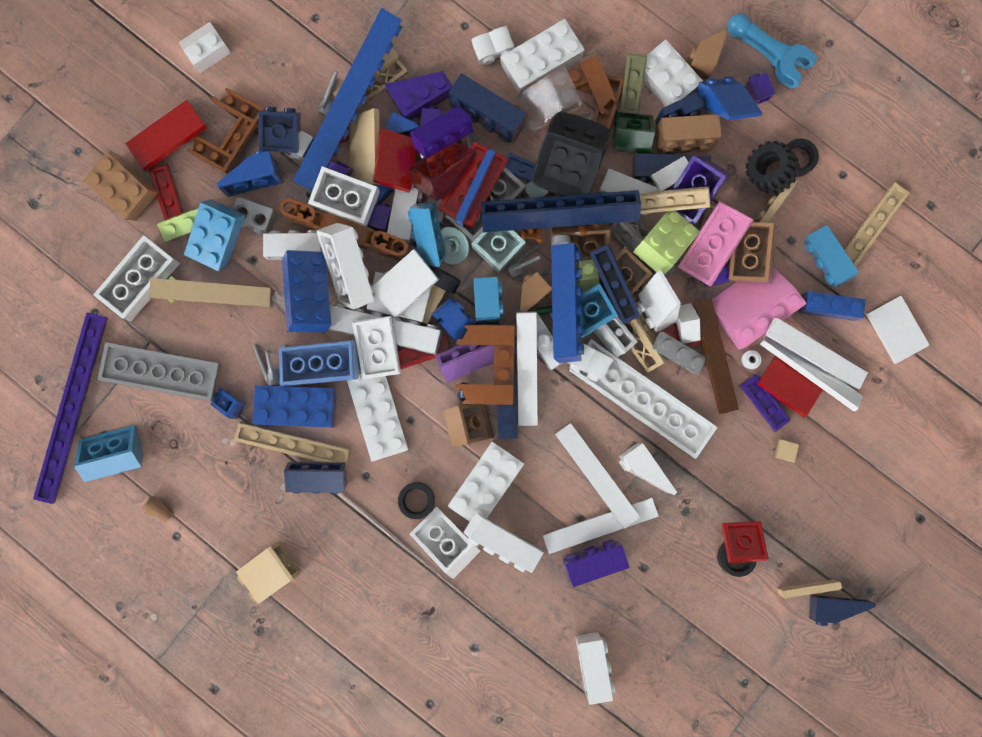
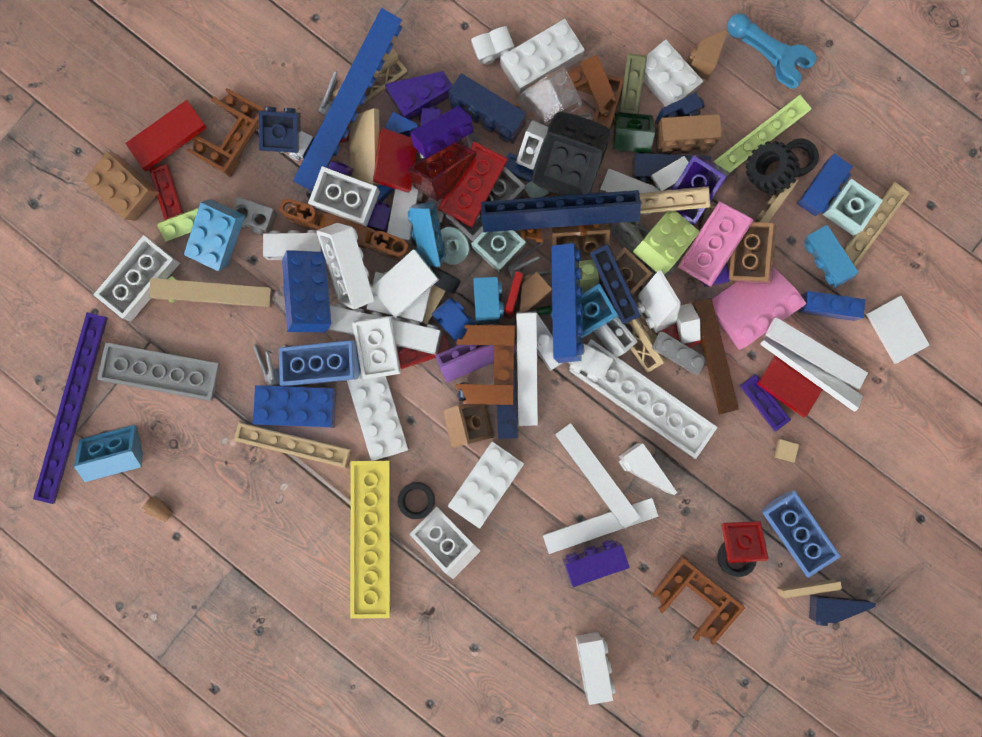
white slope [179,22,231,73] -> none
blue slope [210,388,246,419] -> none
blue slope [217,150,282,197] -> none
tan slope [236,542,301,604] -> none
dark blue brick [284,462,347,494] -> none
blue tile [456,149,495,226] -> none
white brick [464,513,544,573] -> none
light grey tile [551,235,571,246] -> none
blue slope [697,76,762,120] -> none
white plate [742,350,761,369] -> none
dark purple brick [744,73,775,105] -> none
none -> light yellow plate [350,461,390,618]
none -> red tile [504,271,523,319]
none -> white brick [516,120,548,170]
none -> dark orange wedge [652,555,745,645]
none -> yellowish green plate [713,95,811,173]
none -> medium blue brick [762,490,841,578]
none -> blue brick [797,153,853,216]
none -> light aqua brick [822,179,883,236]

